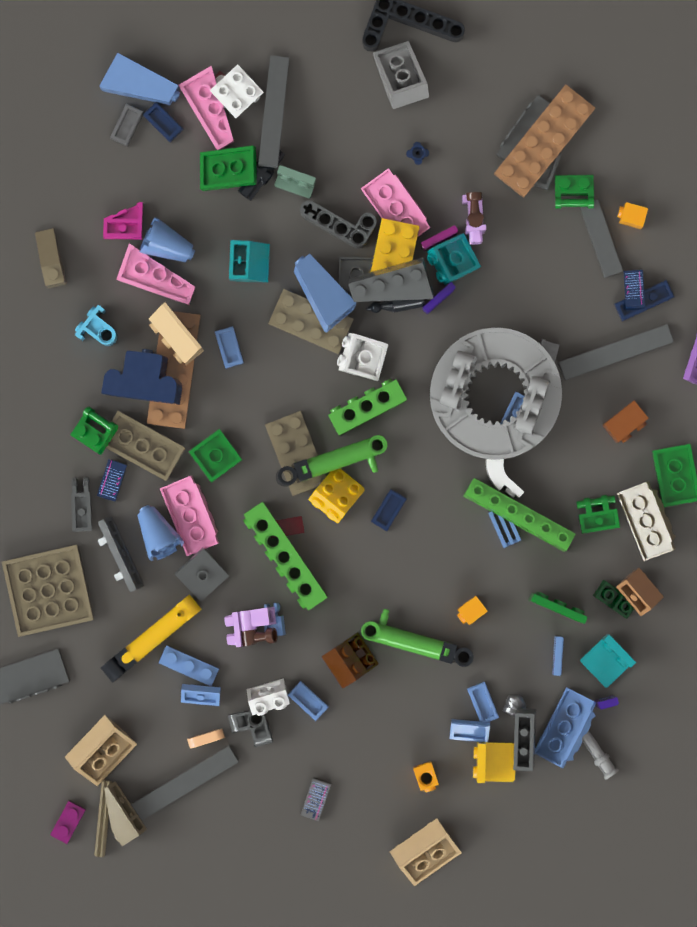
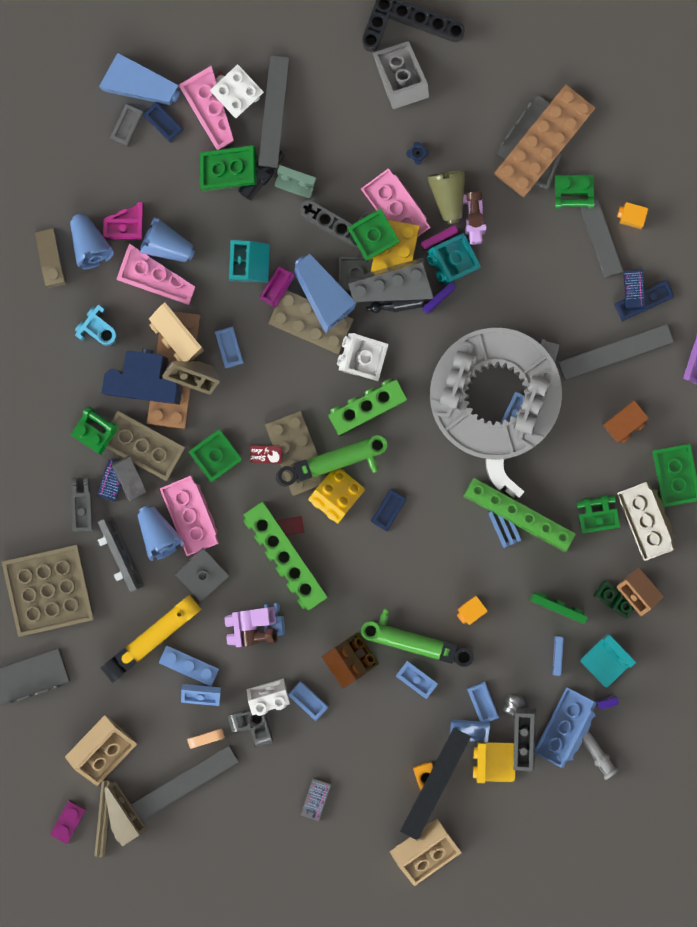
none -> medium blue cone [70,214,114,269]
none -> flat silver slope [111,456,146,501]
none -> dark tan slope [162,361,220,395]
none -> dark red sticker [250,445,282,464]
none -> magenta tile [259,266,296,308]
none -> green plate [348,208,400,262]
none -> medium blue plate [396,661,438,699]
none -> black tile [400,728,471,840]
none -> olive cone [428,170,466,224]

